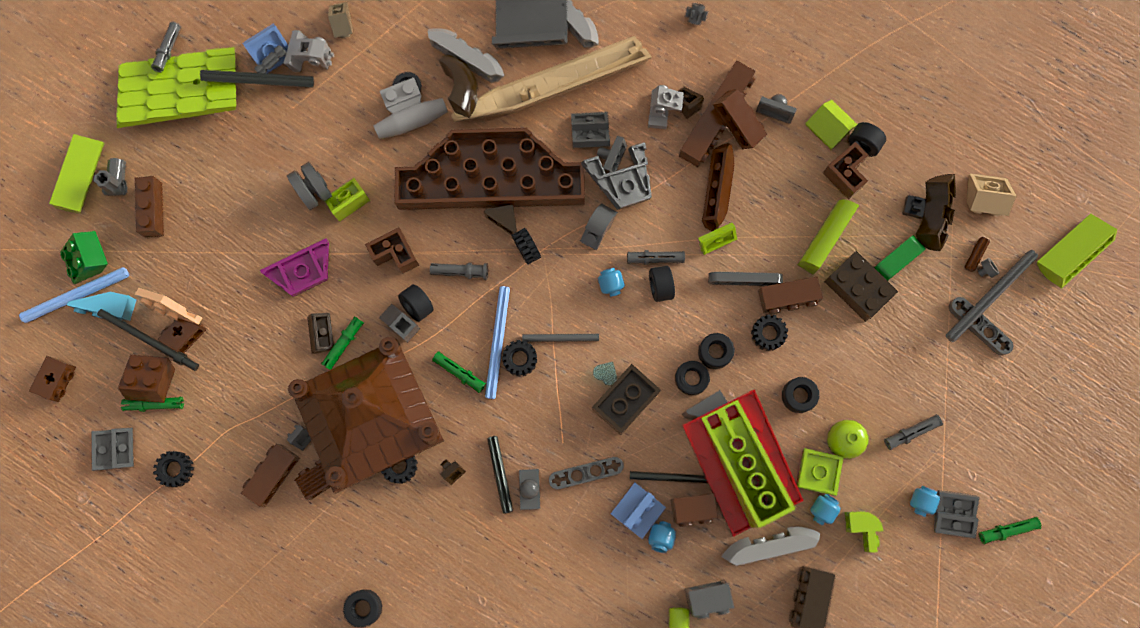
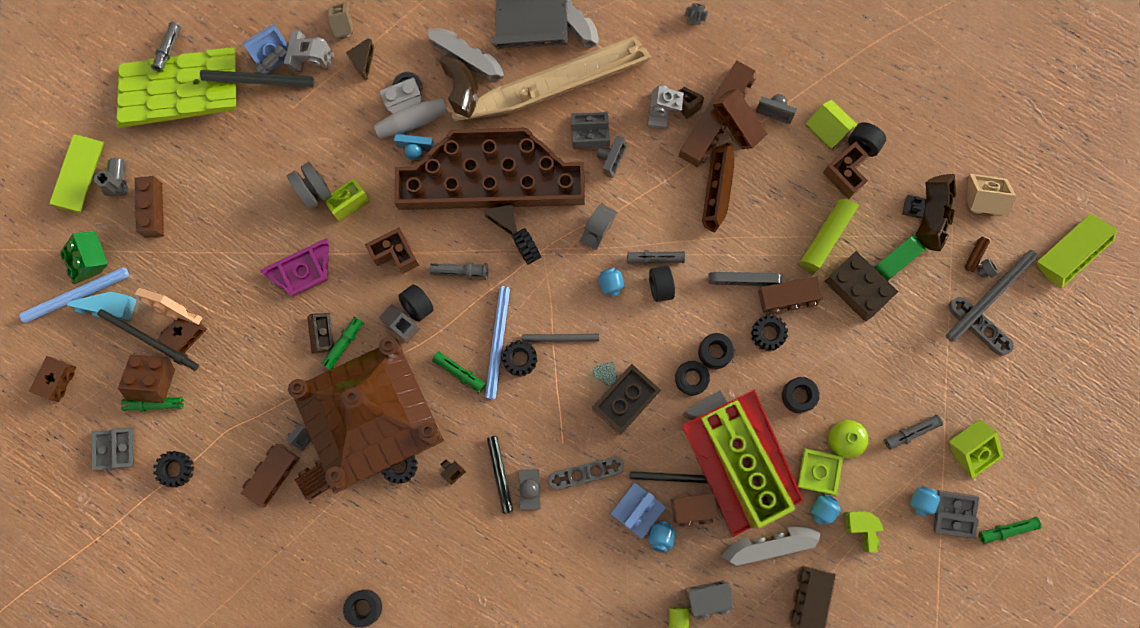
wing [581,142,652,210] -> none
lime tile [698,222,737,255] -> none
none -> dark brown slope [346,38,375,80]
none -> dark azure tile [394,134,435,160]
none -> lime slope [949,419,1003,479]

